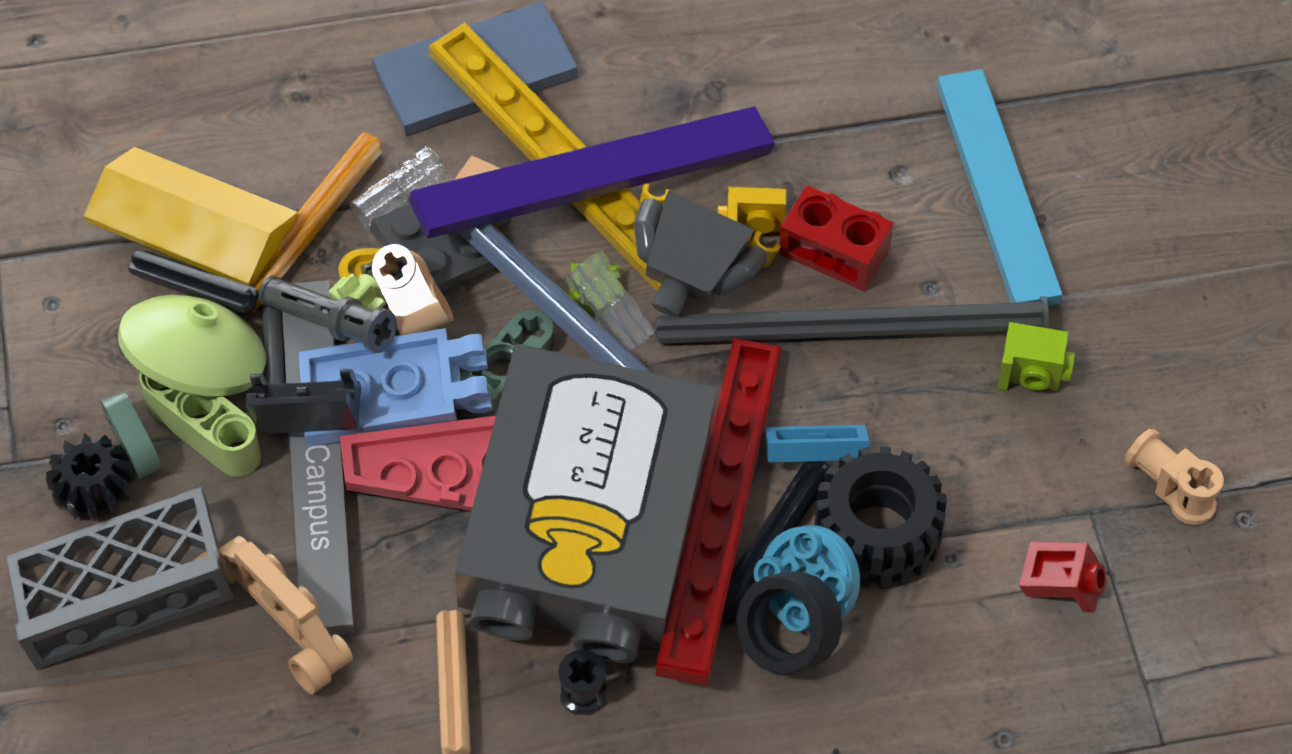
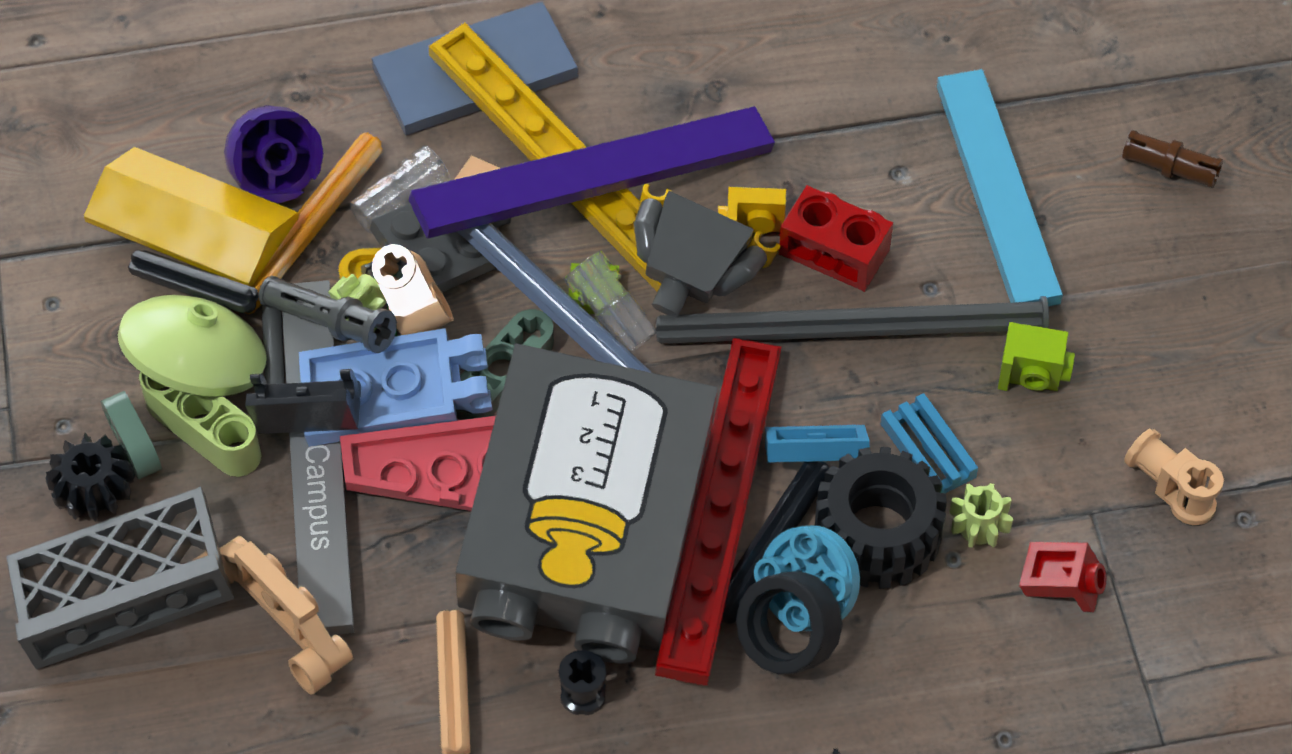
none -> dark purple cylinder [224,105,324,203]
none -> dark azure tile [880,393,978,493]
none -> yellowish green gear [949,483,1013,548]
none -> reddish brown pin [1122,130,1223,189]

